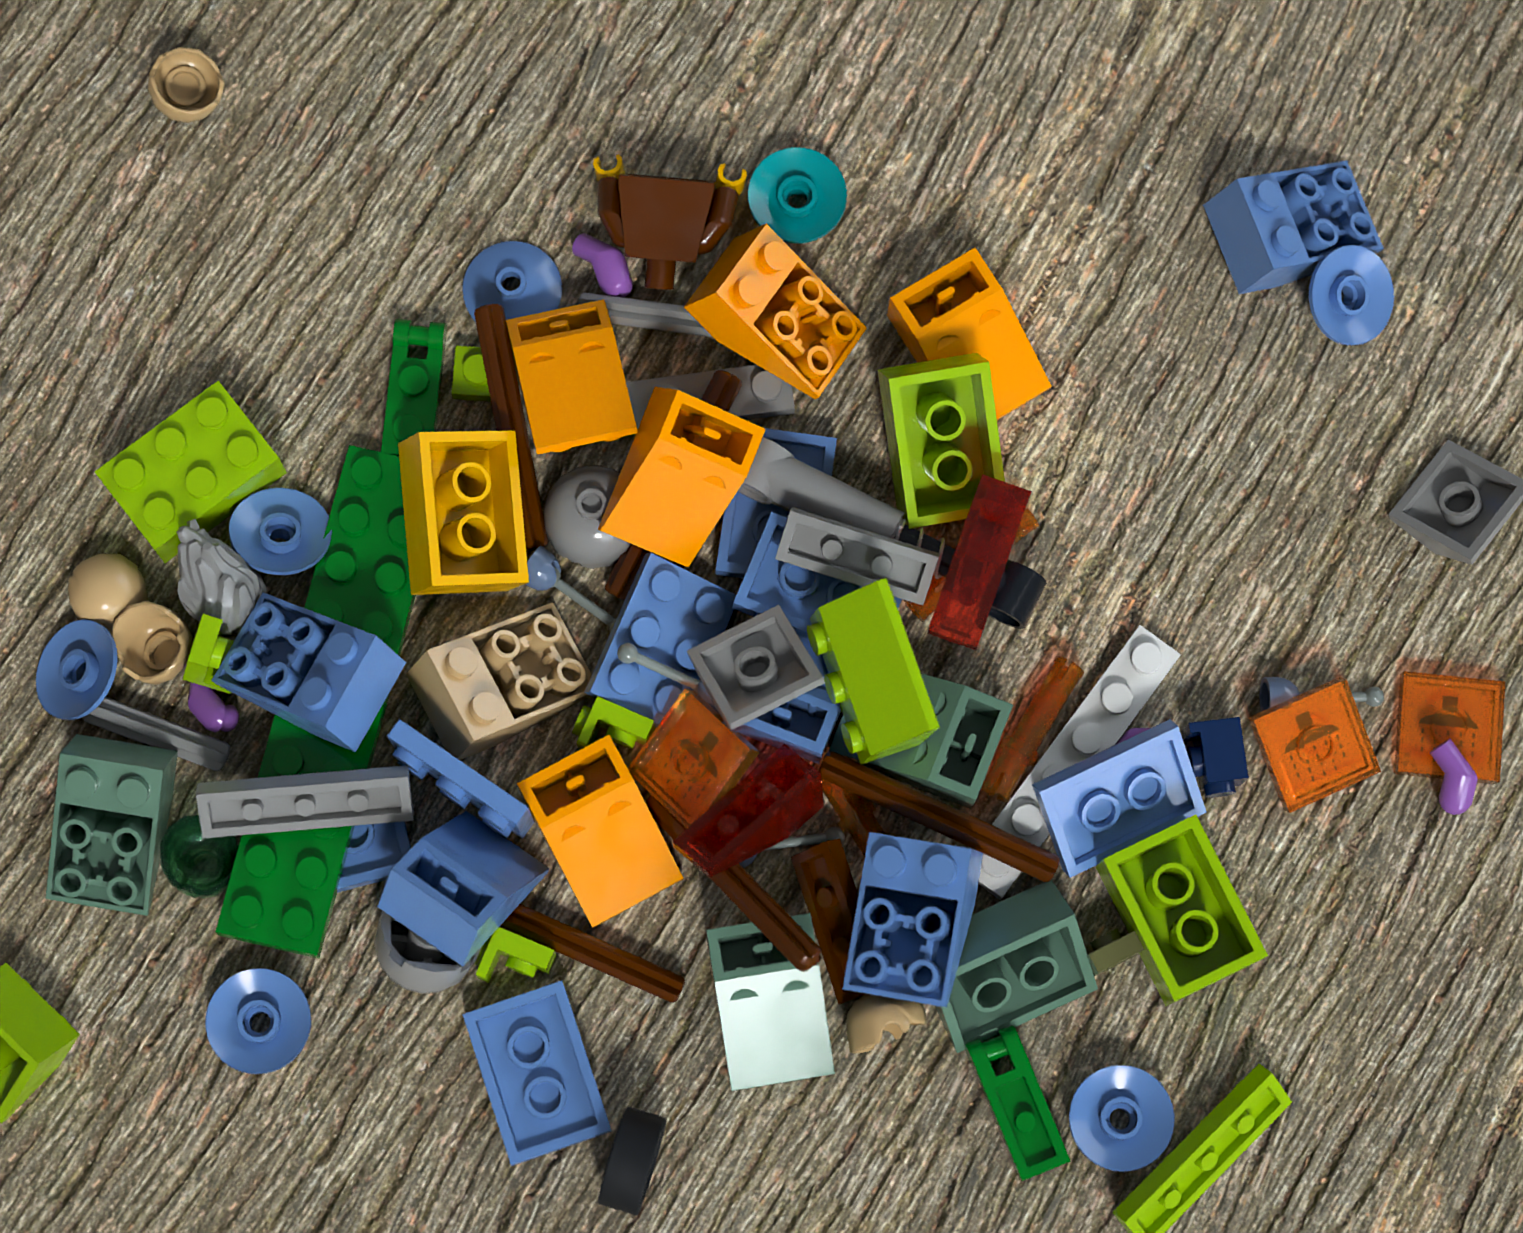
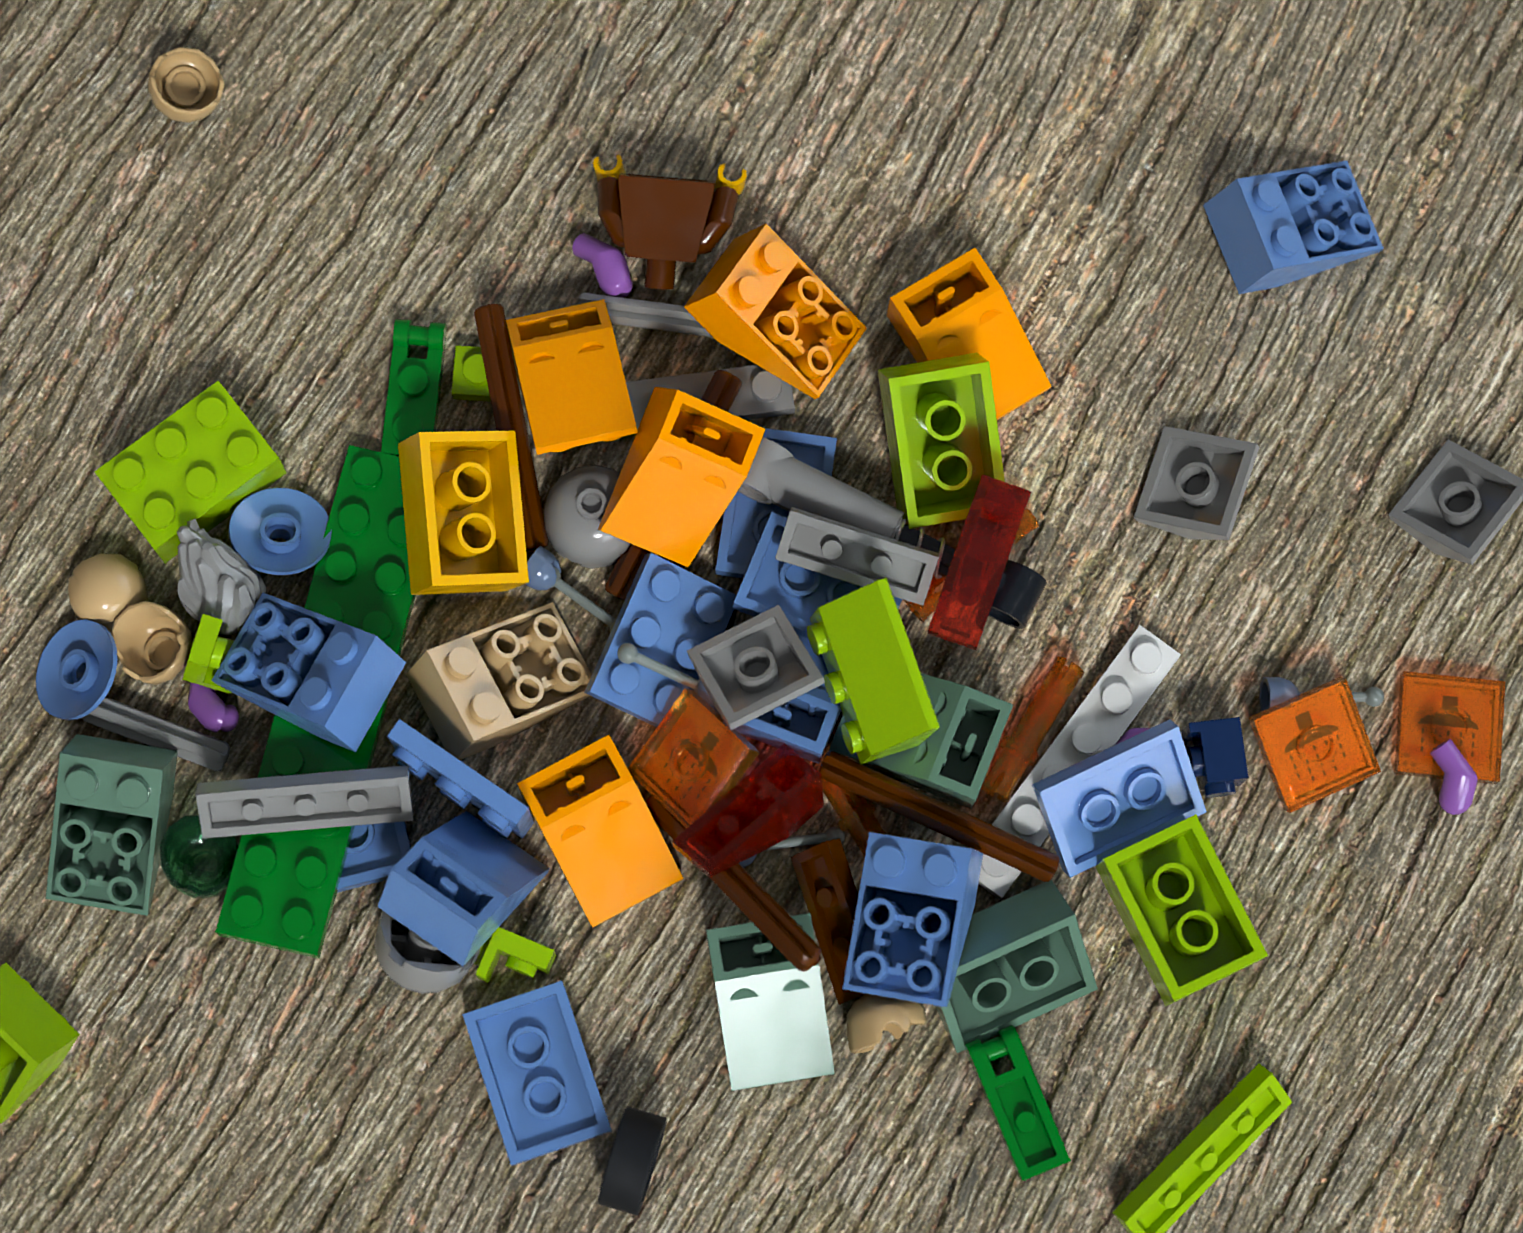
medium blue dish [205,968,311,1074] -> none
medium blue dish [463,241,562,322] -> none
reddish brown axle [500,904,685,1003] -> none
lime bracket [572,696,655,750] -> none
teal dish [748,147,847,244] -> none
medium blue dish [1069,1065,1174,1172] -> none
olive plate [1087,929,1144,977] -> none
medium blue dish [1309,245,1394,345] -> none
none -> light grey slope [1134,426,1260,540]

